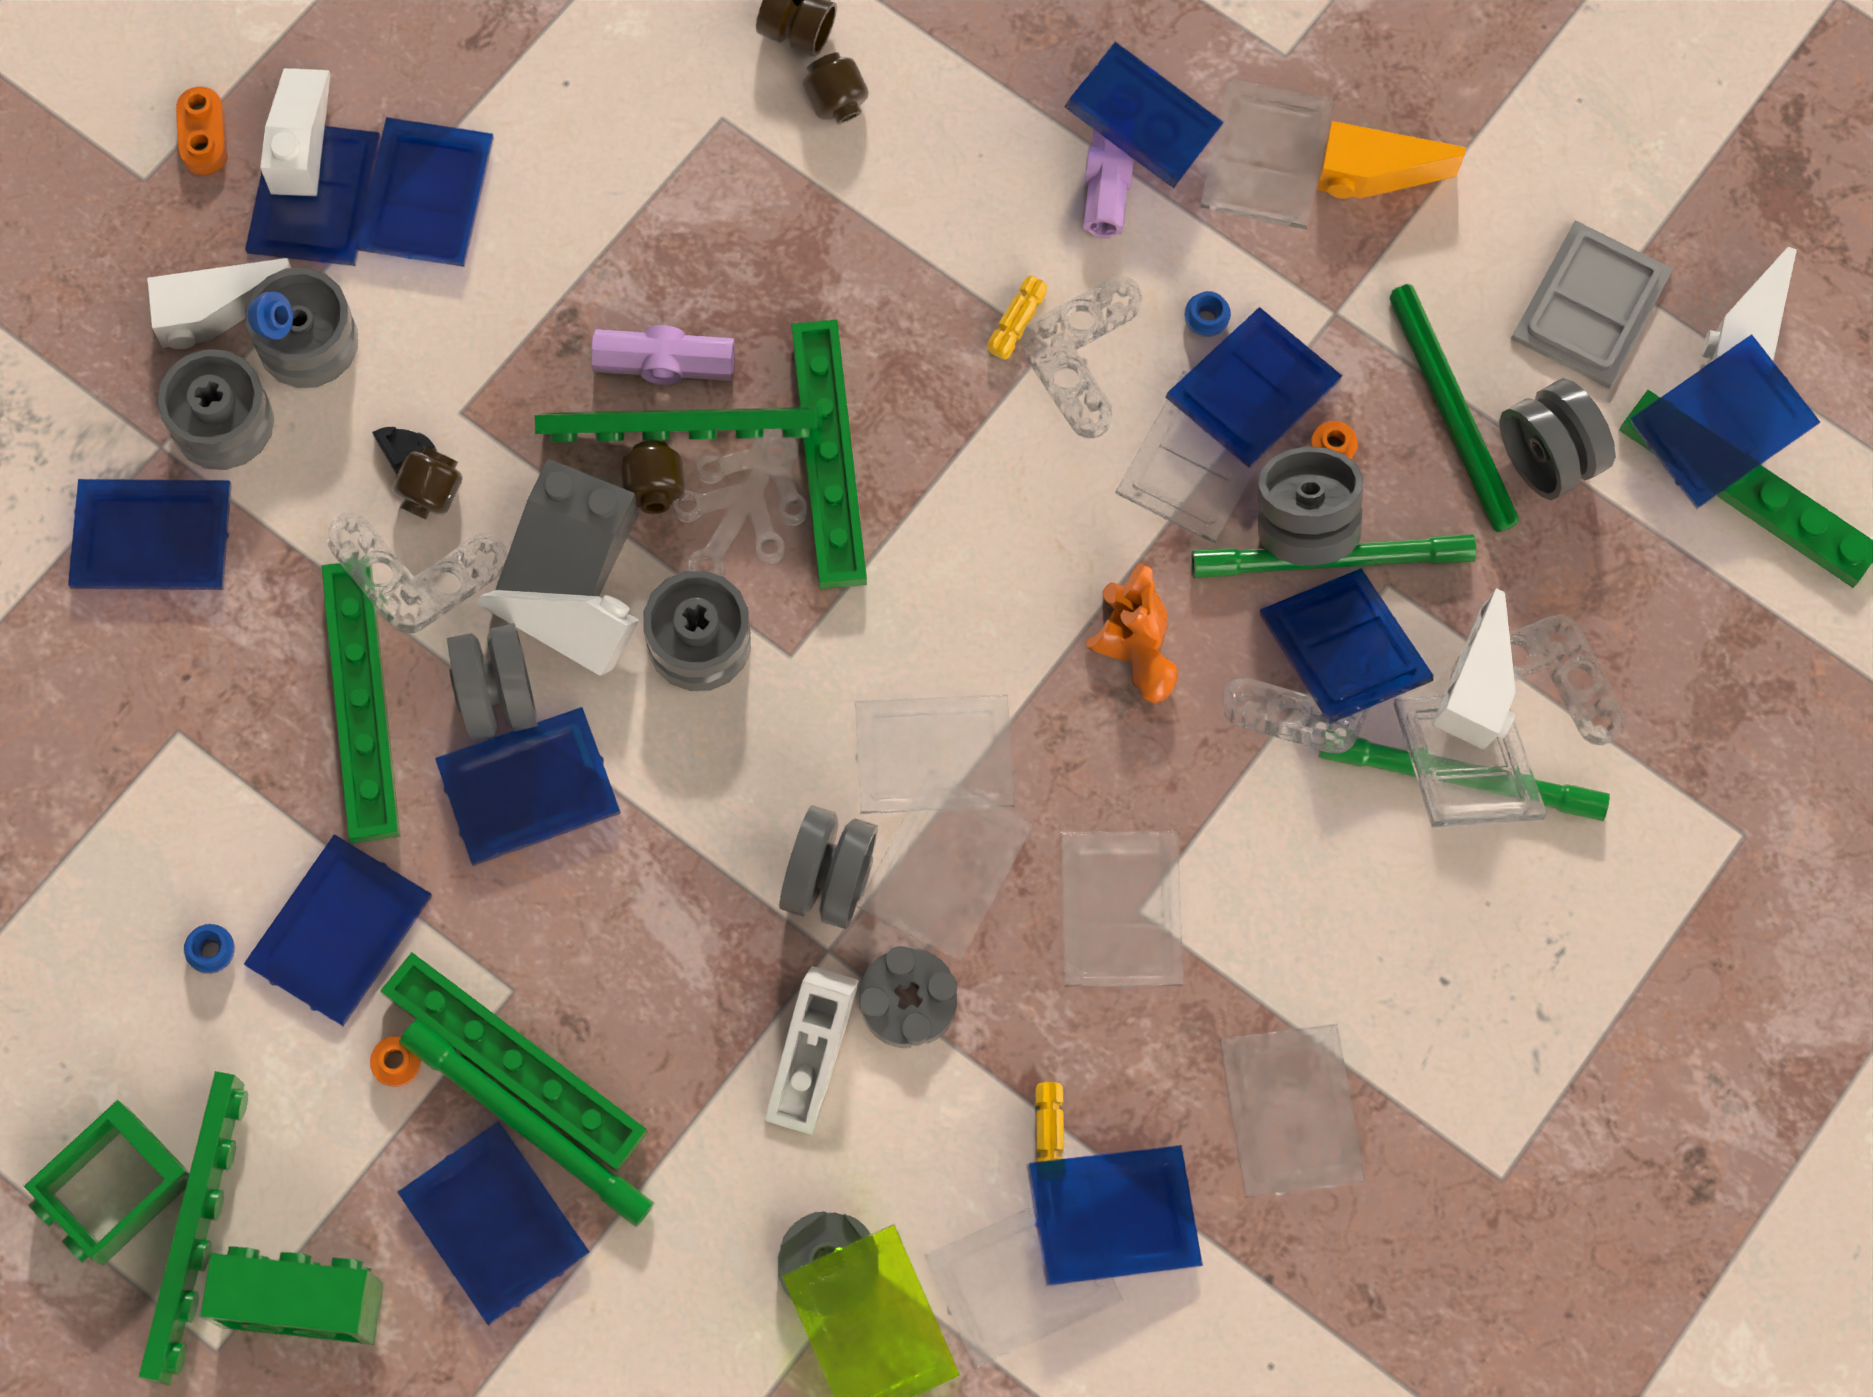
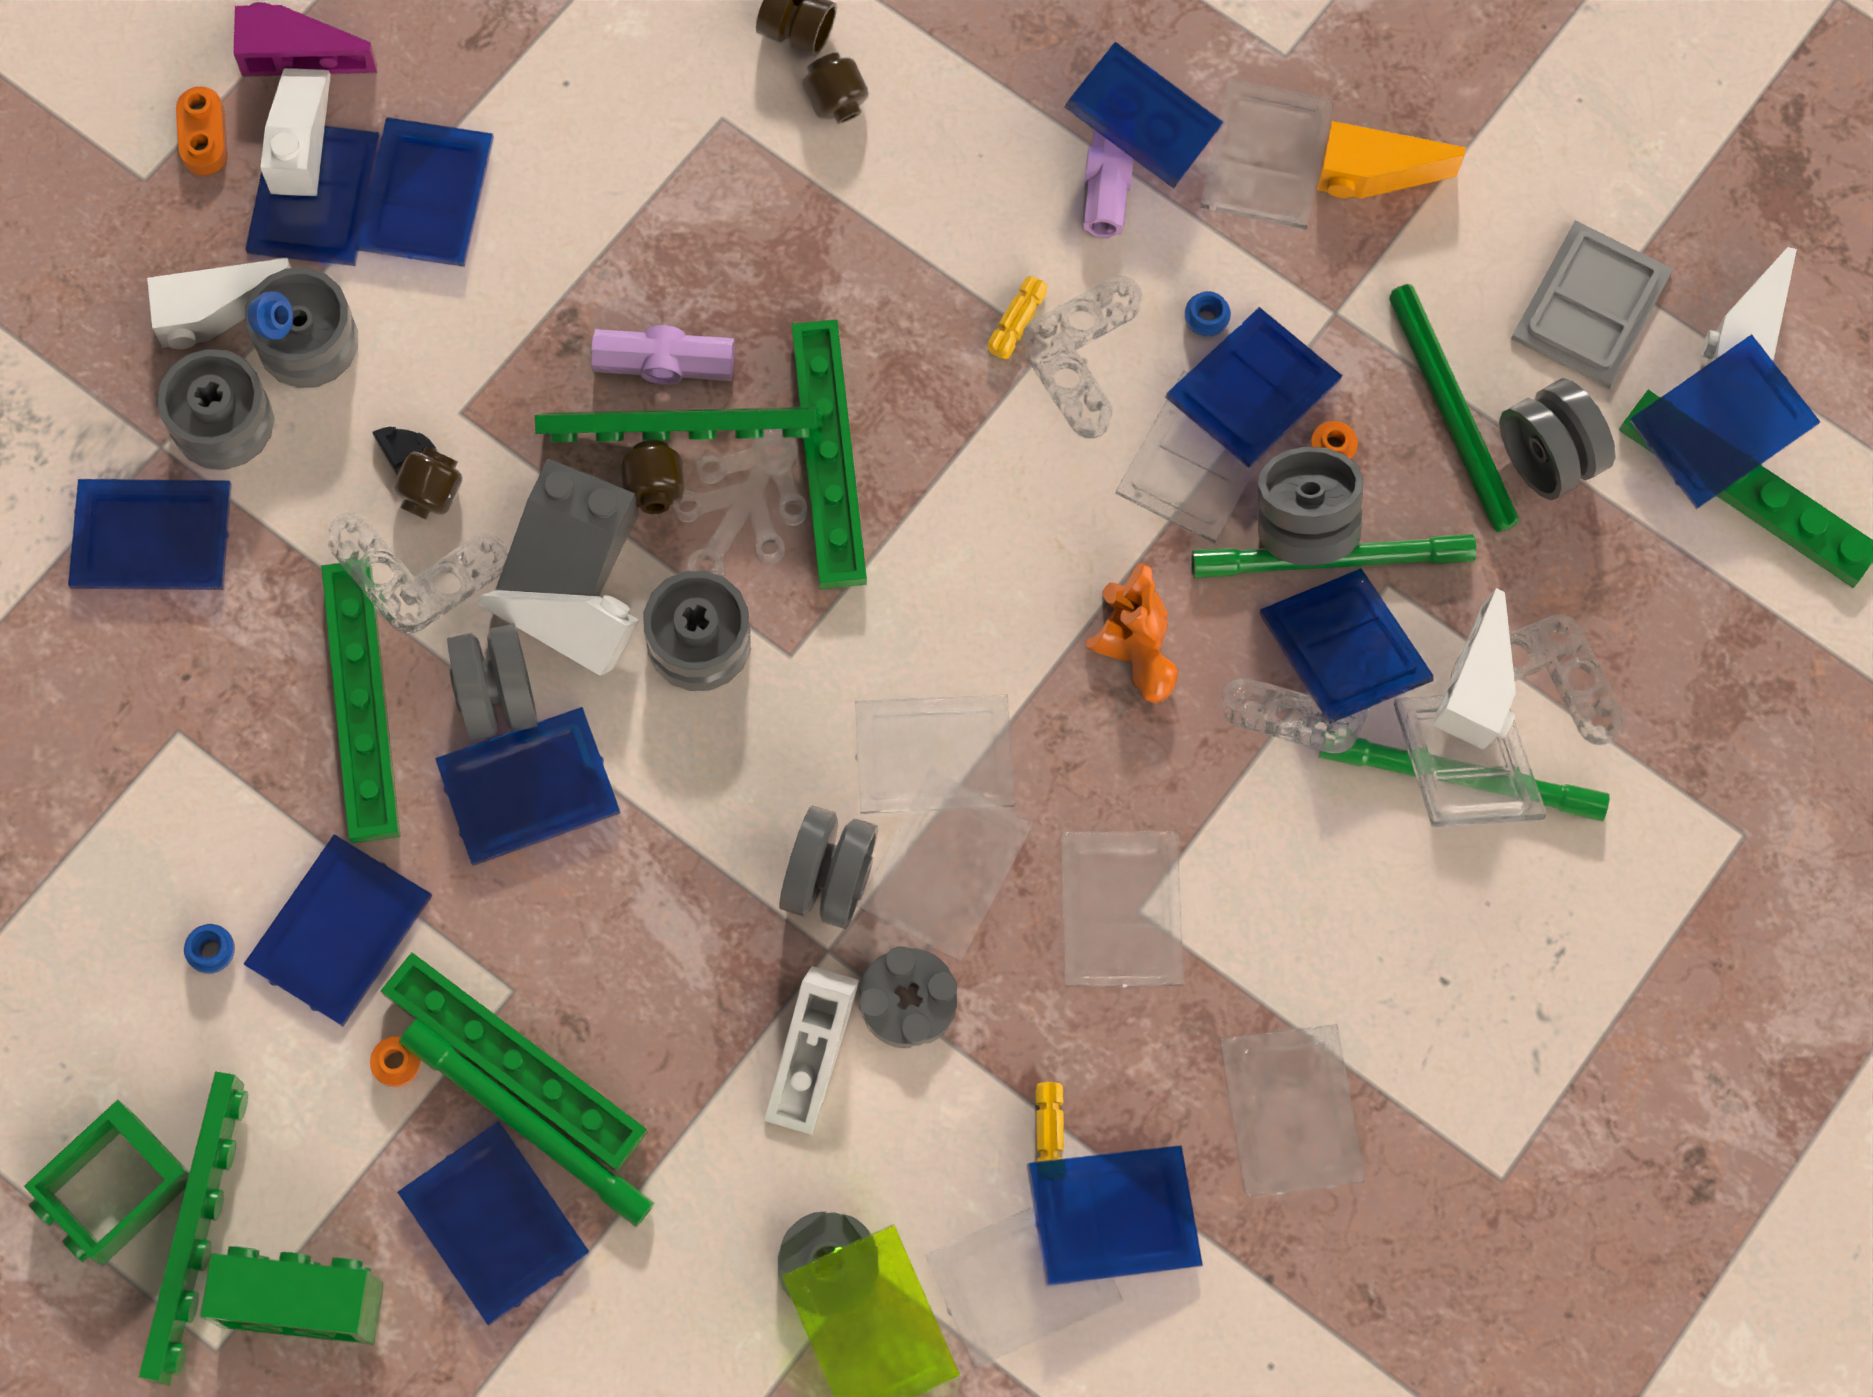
none -> magenta slope [233,2,377,77]

